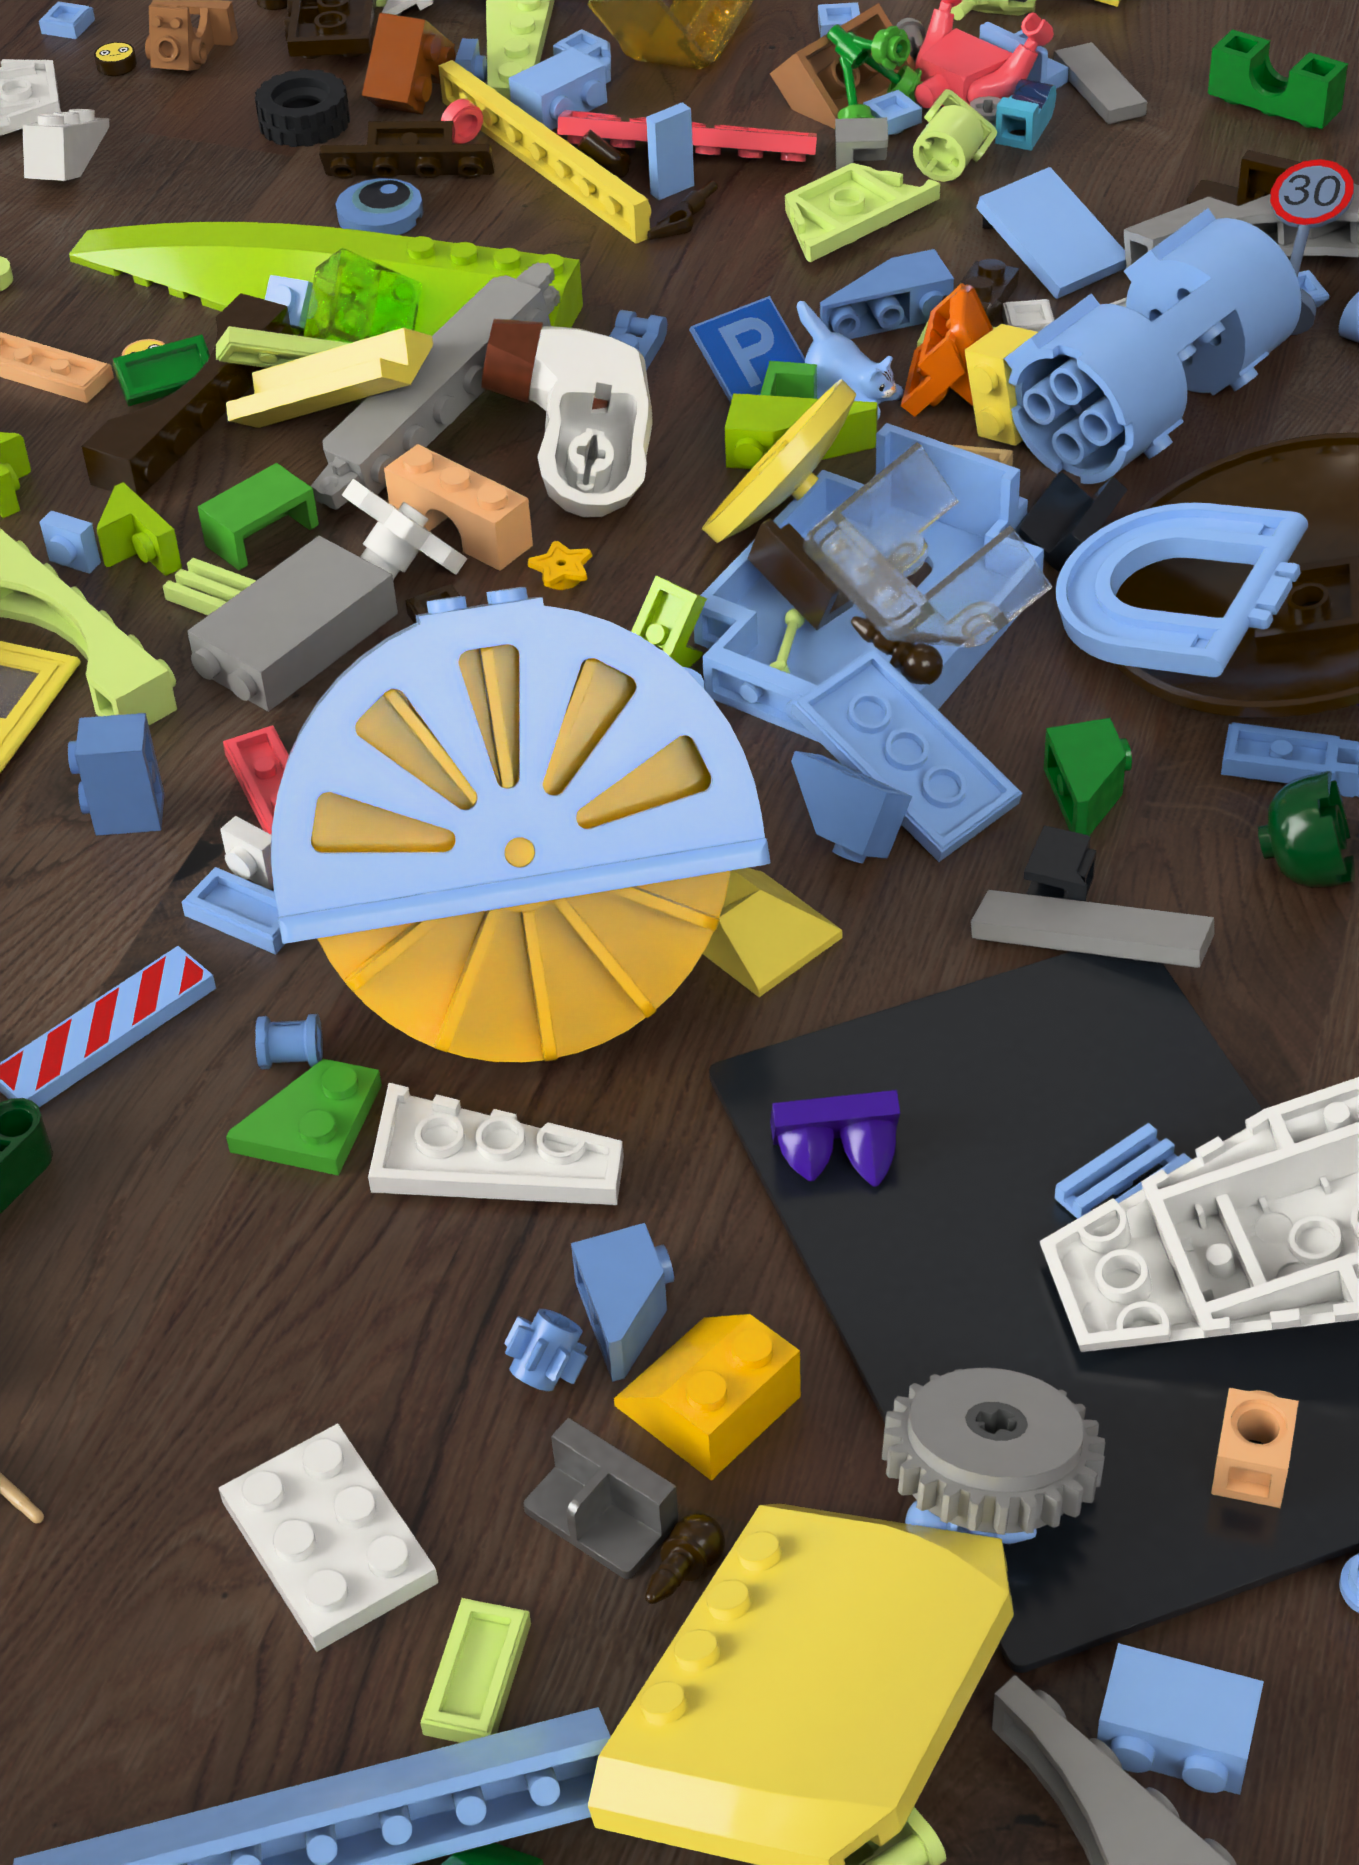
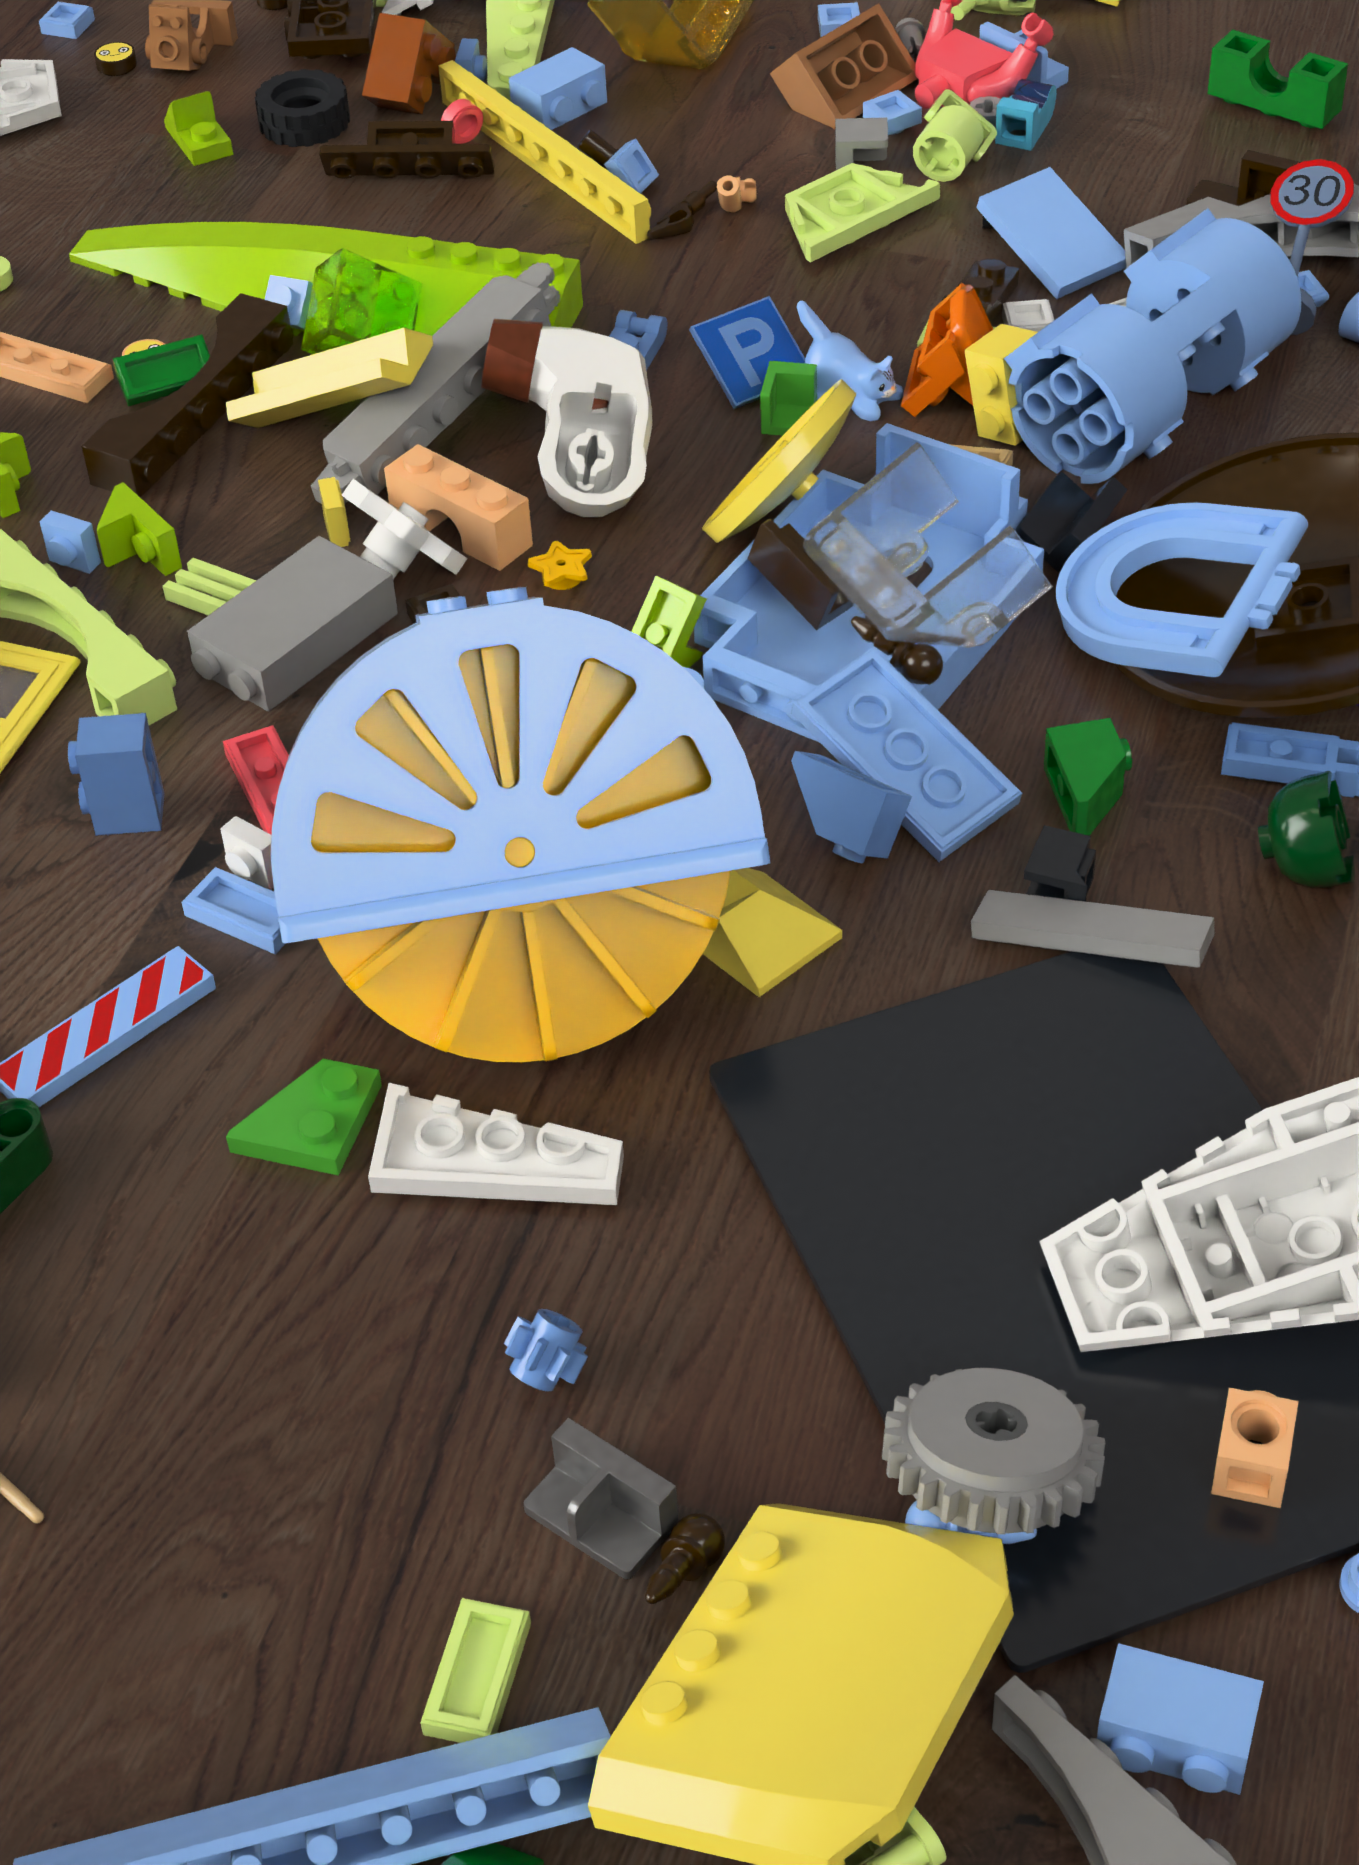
white slope [22,109,110,181] -> none
bright green panel [197,463,319,570] -> none
yellowish green tile [216,326,350,368] -> none
white plate [219,1423,438,1652] -> none
medium blue bush [255,1014,323,1070] -> none
medium blue tile [335,178,424,235] -> none
light blue tile [553,29,611,83] -> none
coral wing [557,110,817,162] -> none
medium blue slope [571,1223,674,1382] -> none
yellow slope [614,1314,801,1481] -> none
light blue tile [646,102,694,200] -> none
lime slope [725,393,878,469] -> none
yellowish green hinge [769,609,805,674] -> none
dark purple tile [770,1090,900,1187] -> none
medium blue slope [820,249,954,339] -> none
plant [827,24,923,119] -> none
light grey tile [1054,42,1147,124] -> none
light blue tile [1055,1123,1192,1219] -> none
none -> lime slope [164,91,234,166]
none -> light yellow tile [318,477,351,547]
none -> light blue tile [604,138,659,194]
none -> light nougat arm [717,175,757,212]

